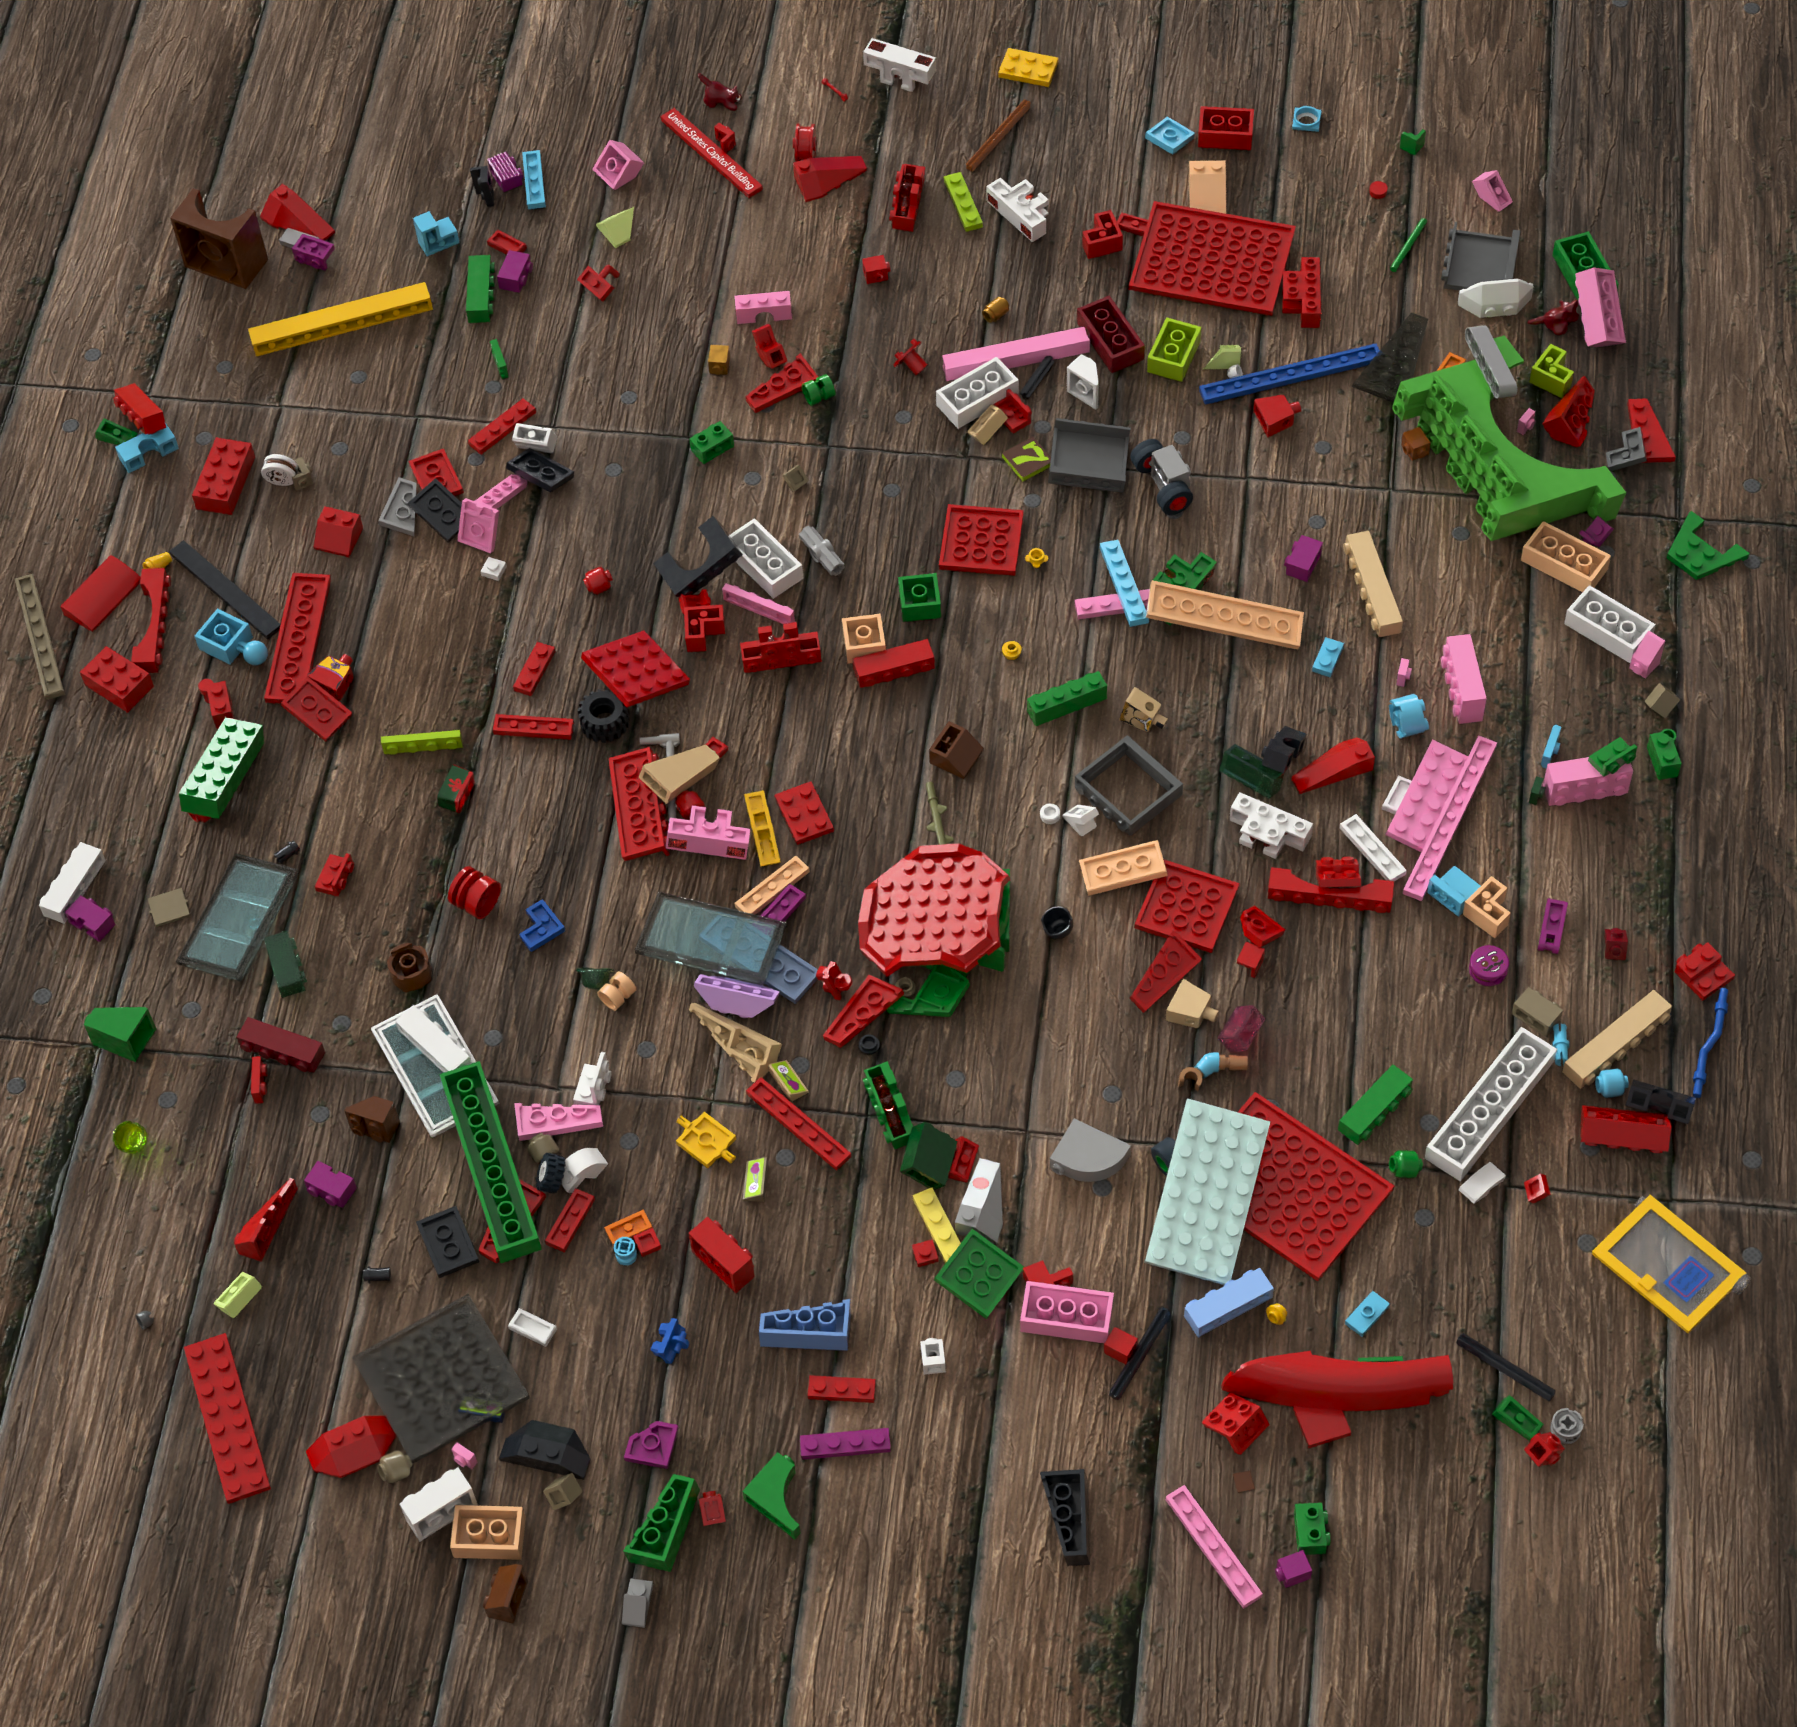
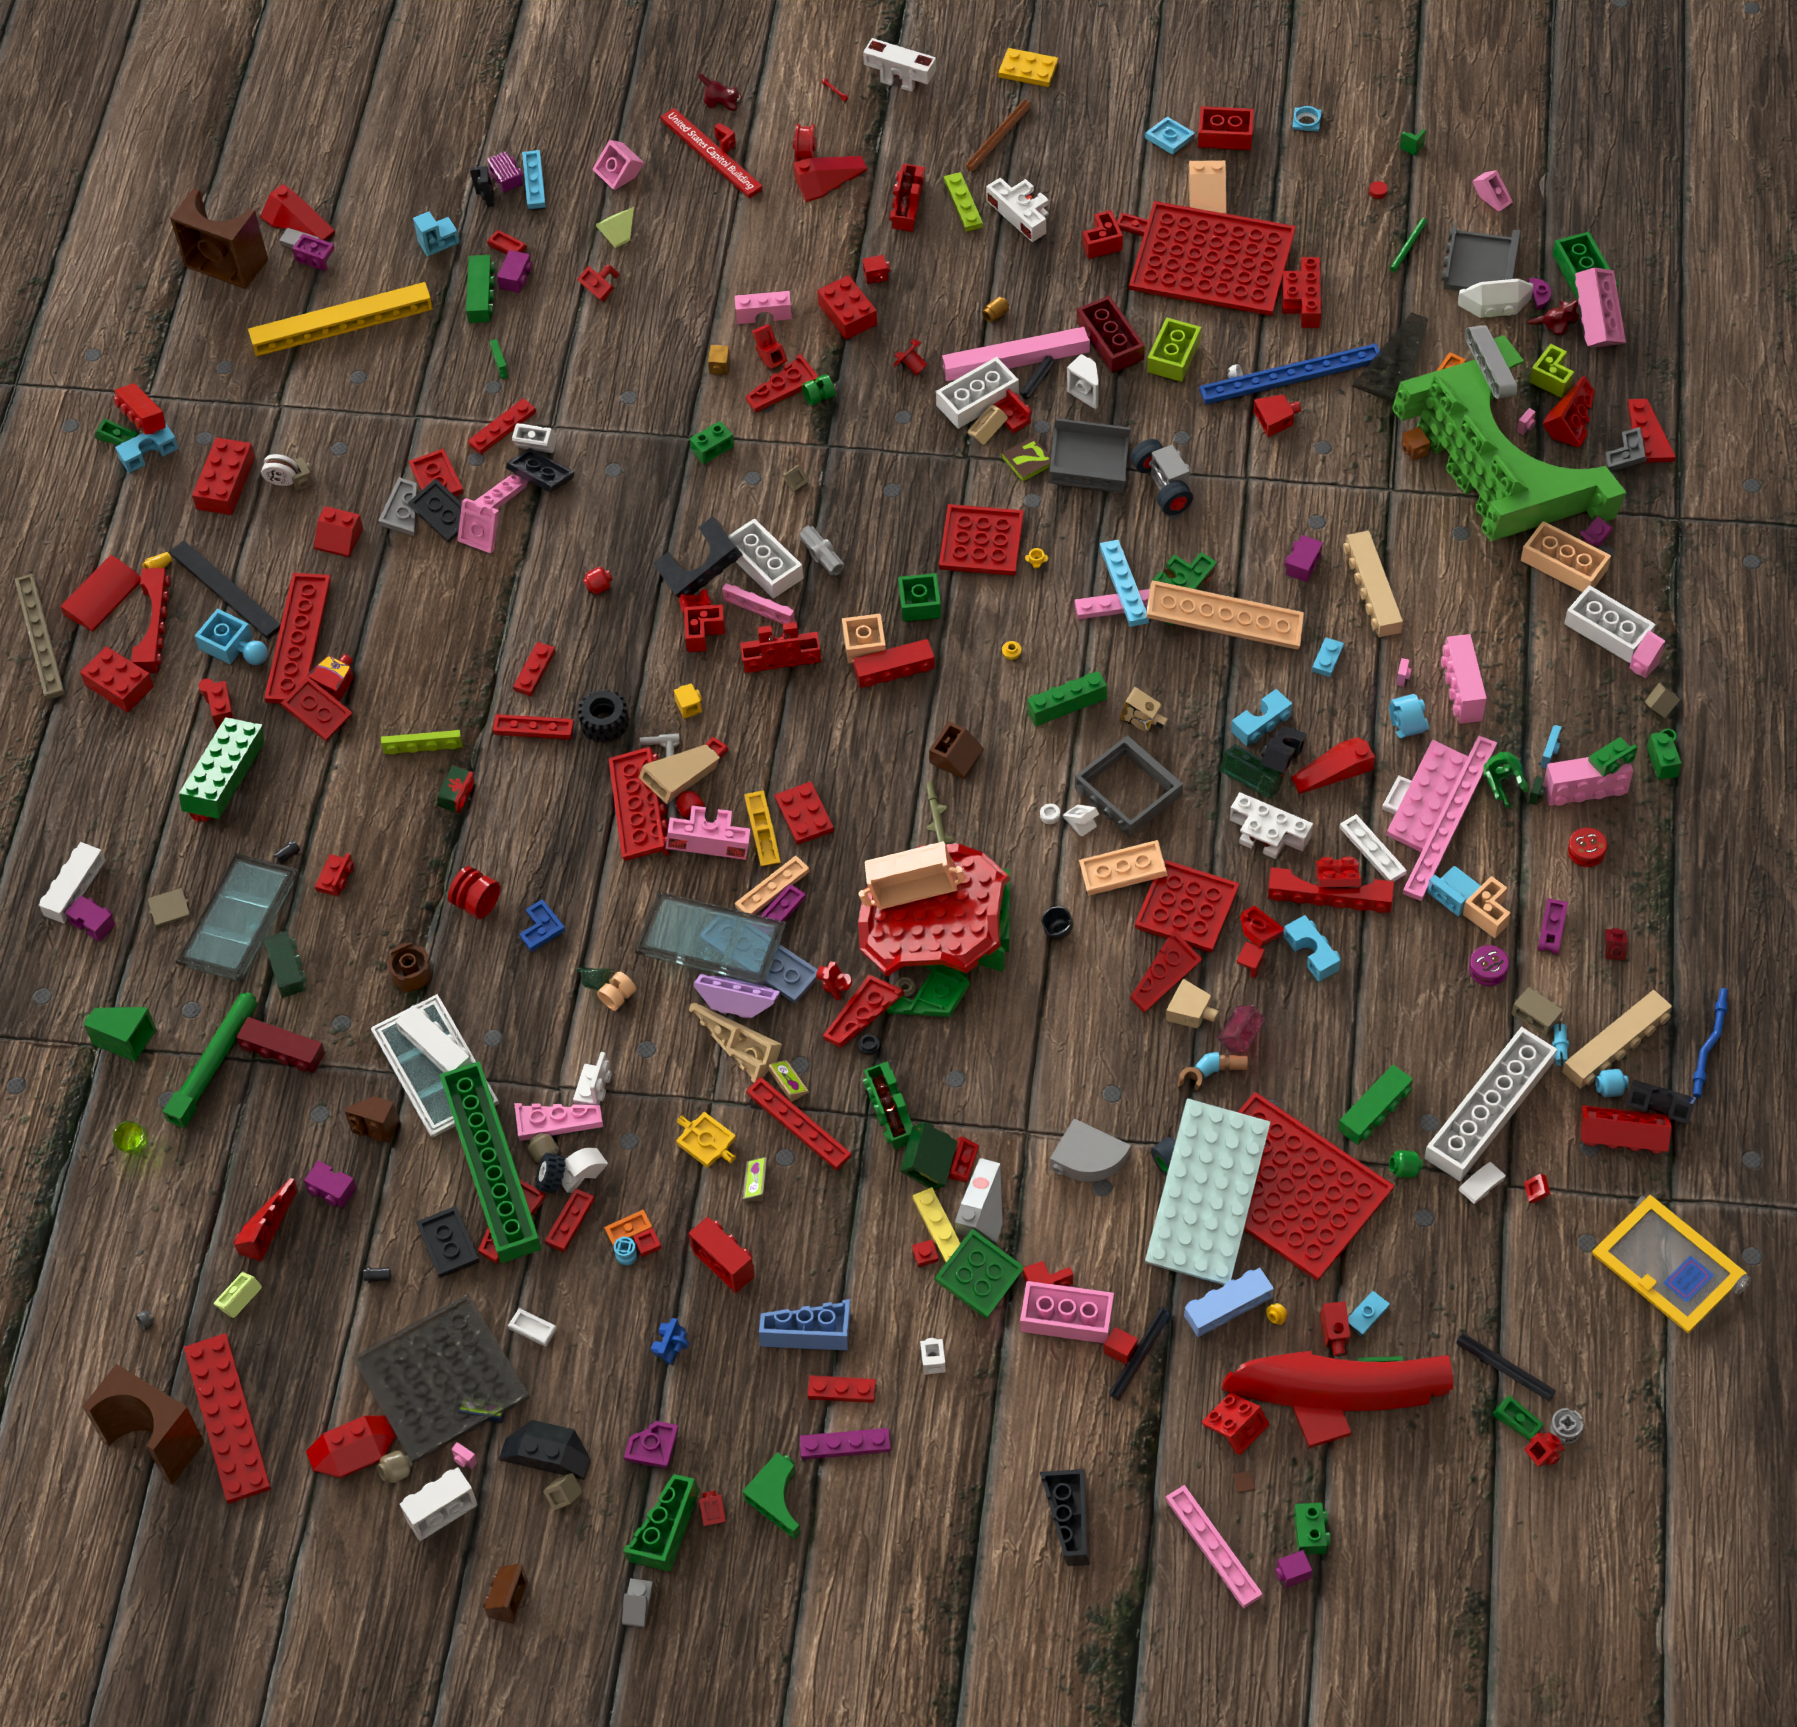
red plate [251,1056,267,1104] -> none
light nougat brick [450,1505,526,1560] -> none
white plate [481,557,507,581] -> none
red plate [581,630,690,707] -> none
yellowish green slope [1203,345,1241,370] -> none
green wing [1667,511,1750,580] -> none
red plate [1674,942,1735,1001] -> none
none -> reddish brown piece [82,1364,205,1485]
none -> green brick [162,992,258,1129]
none -> yellow brick [673,683,702,719]
none -> red brick [817,275,877,340]
none -> light nougat container [859,842,966,910]
none -> medium azure arch [1231,689,1292,746]
none -> medium azure arch [1283,915,1341,982]
none -> red torso [1320,1301,1350,1357]
none -> green piece [1483,752,1529,808]
none -> magenta plate [1528,278,1551,310]
none -> red head [1567,827,1607,867]

